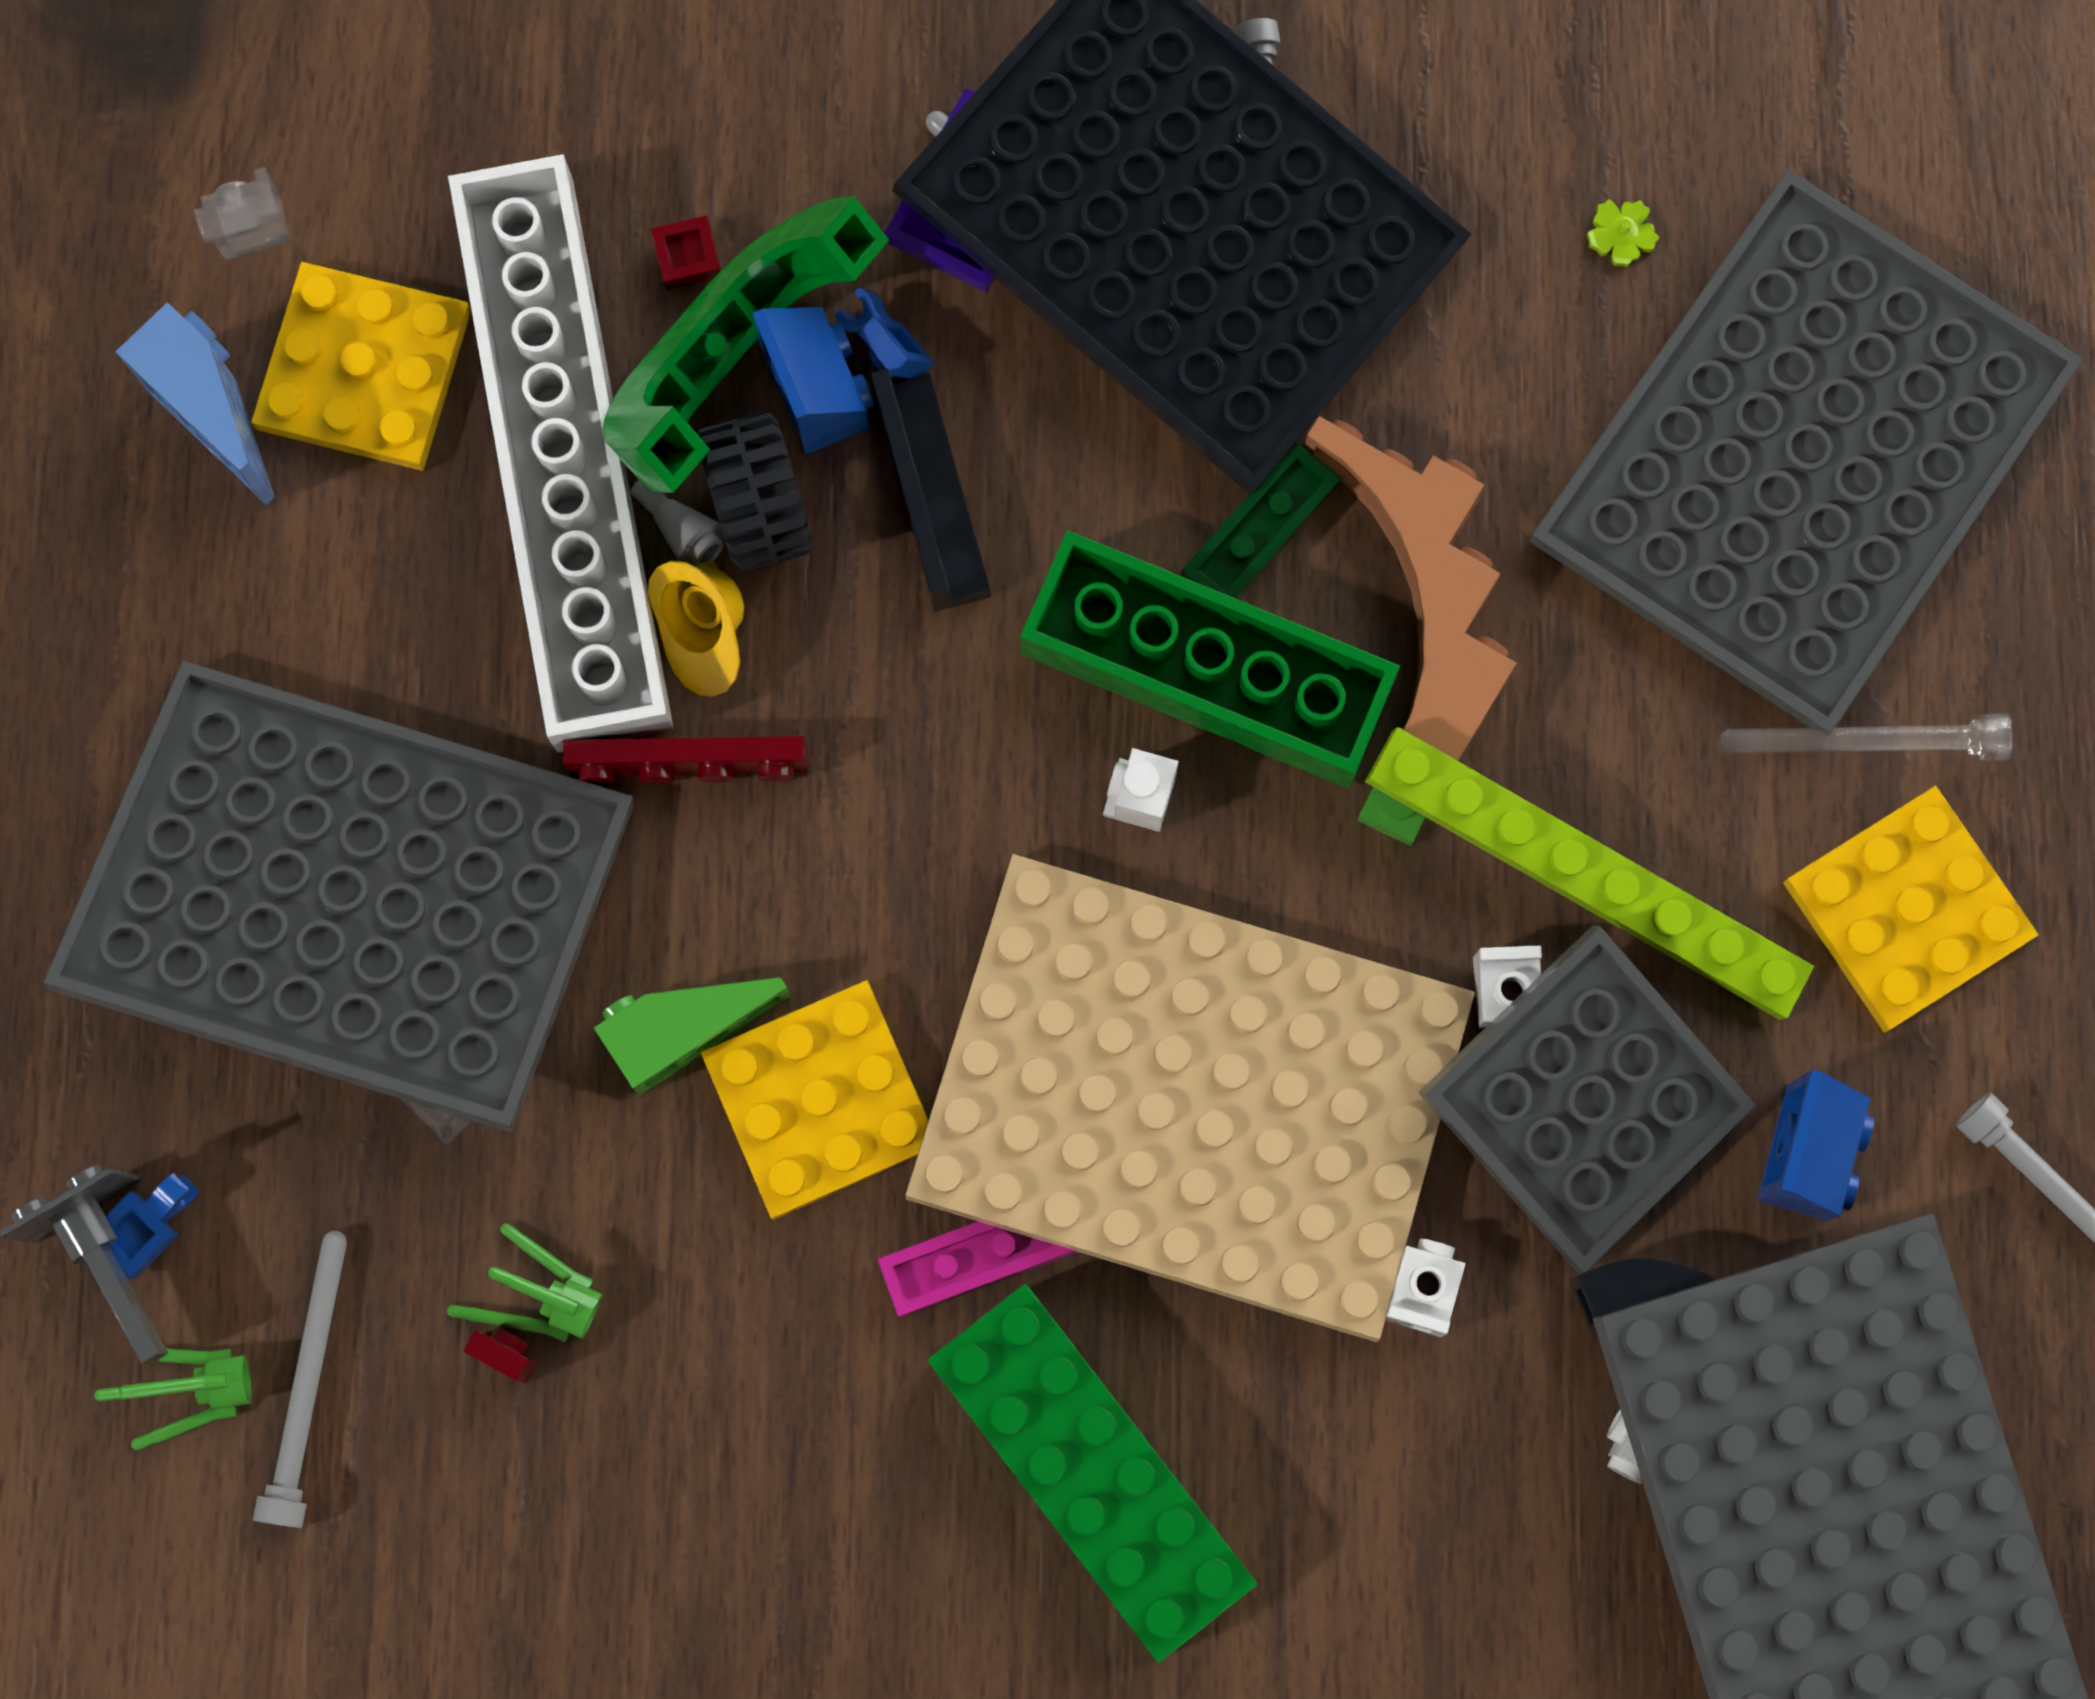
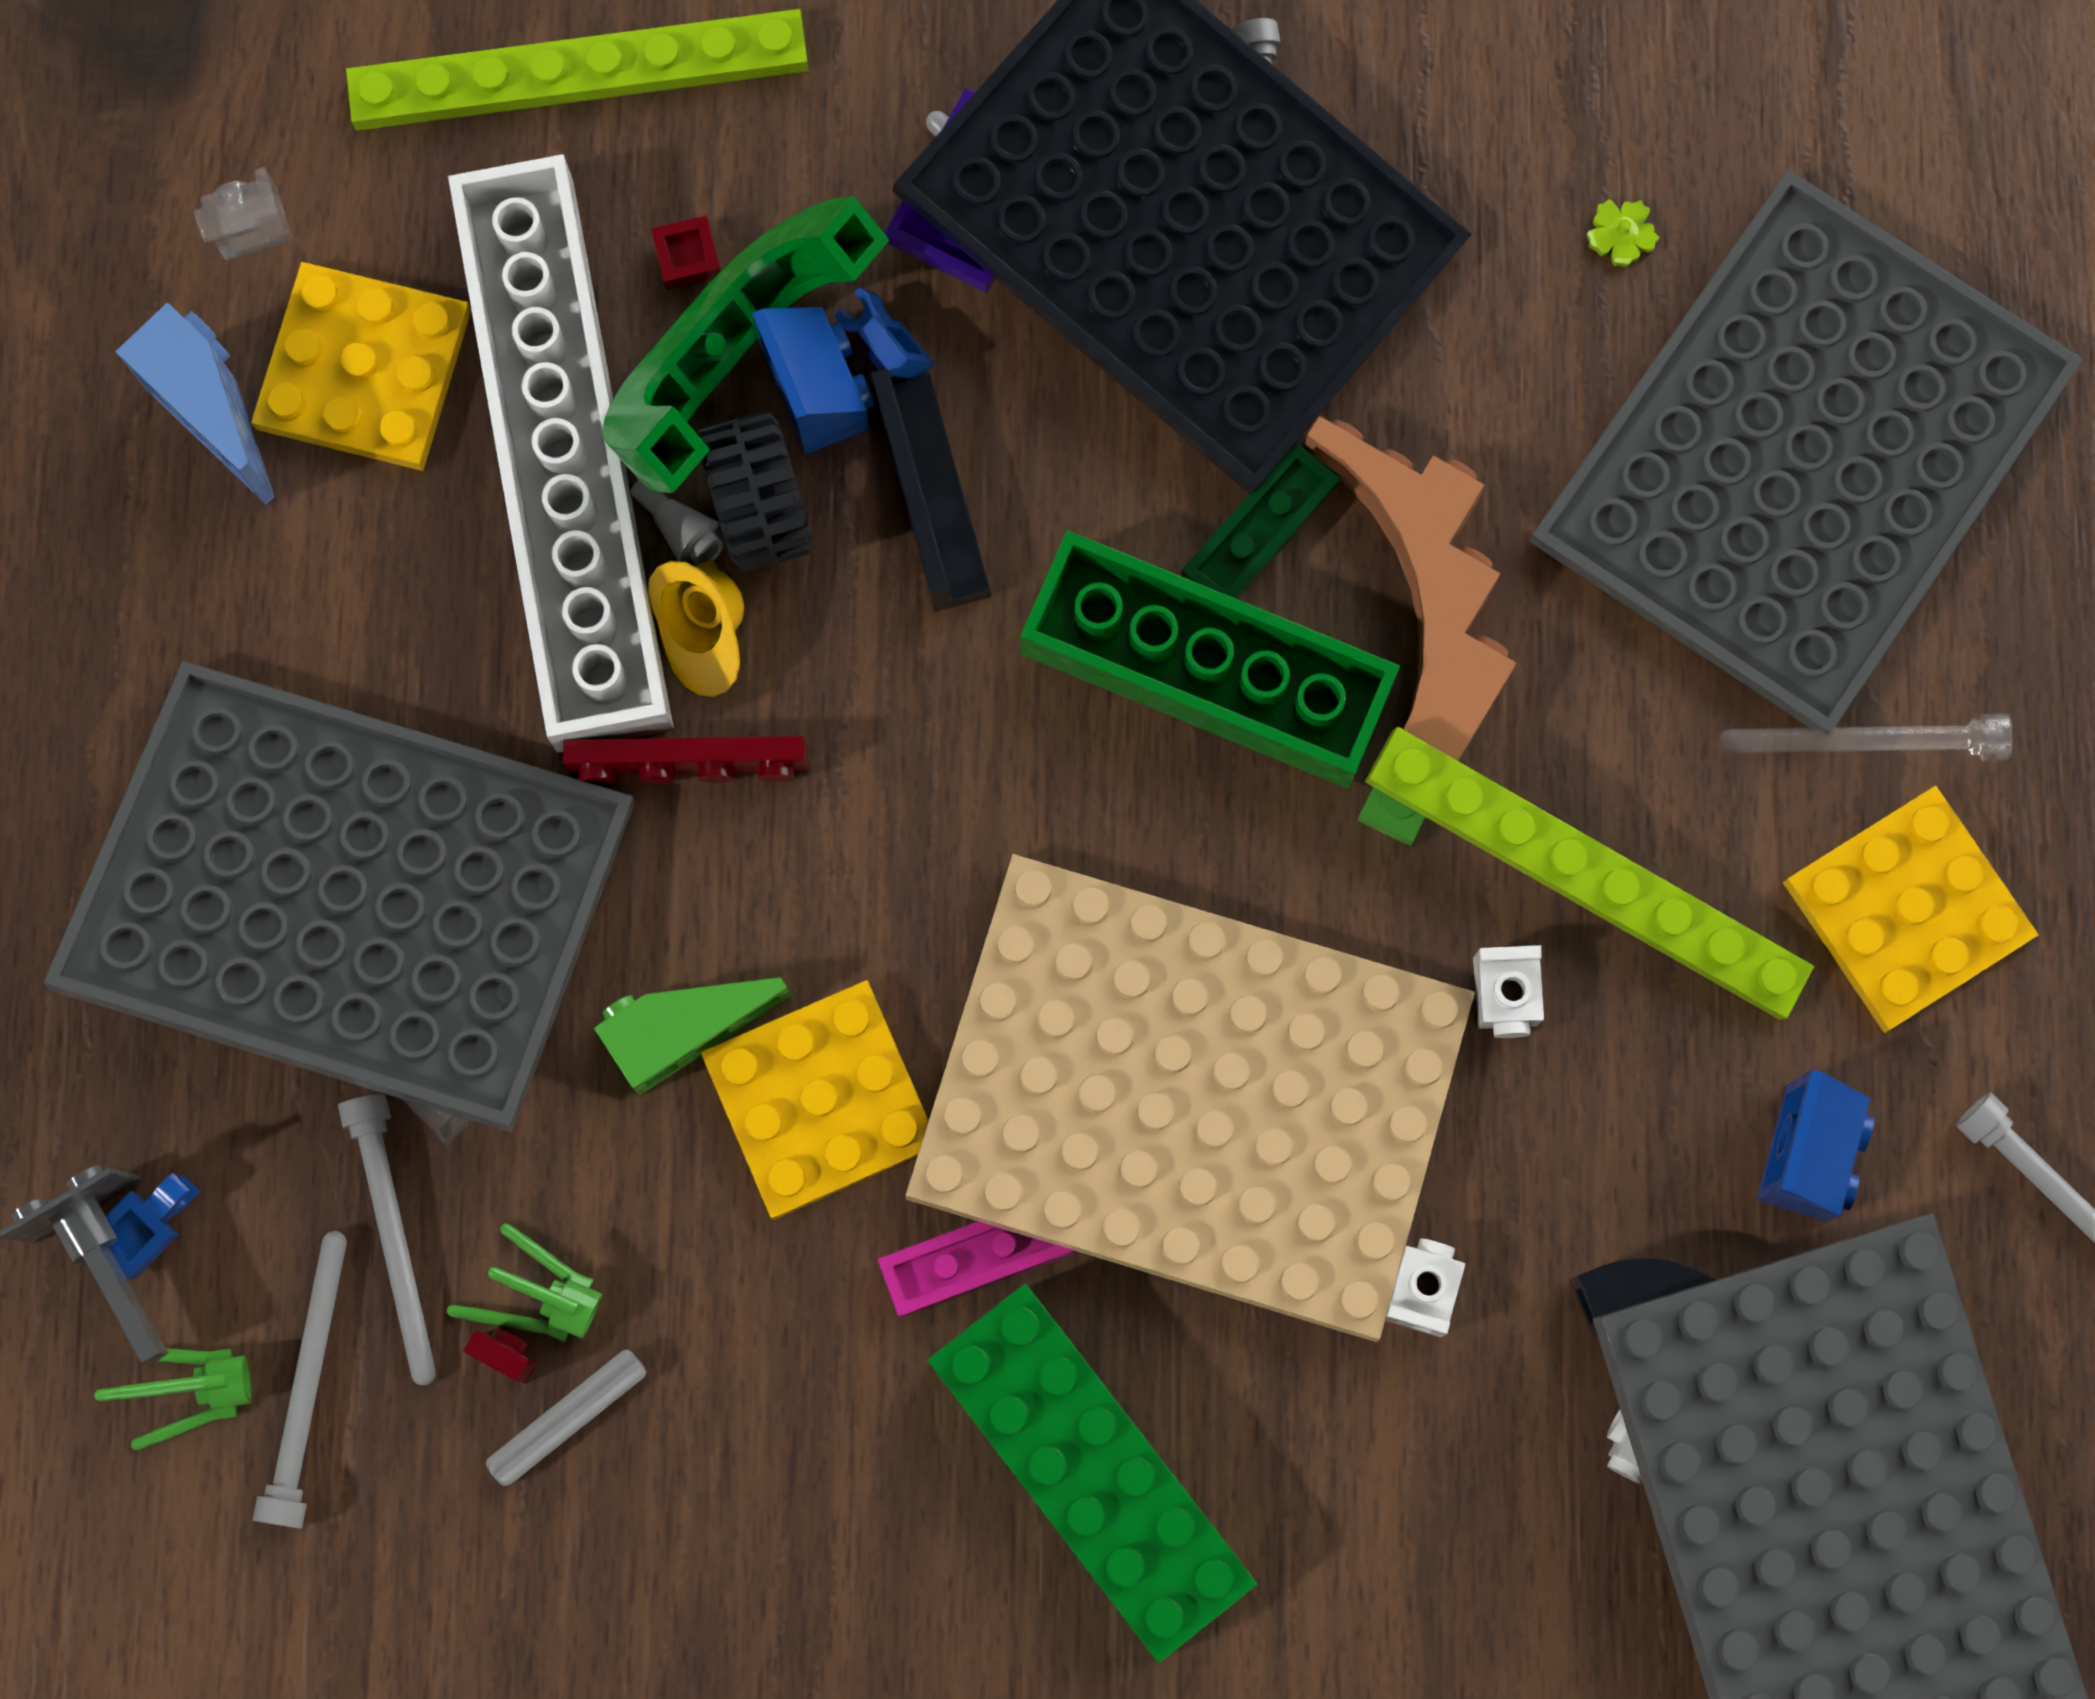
white brick [1103,748,1179,832] -> none
dark grey plate [1418,926,1756,1273] -> none
none -> light grey piece [338,1093,436,1386]
none -> lime plate [346,9,809,131]
none -> light grey axle [486,1350,646,1486]

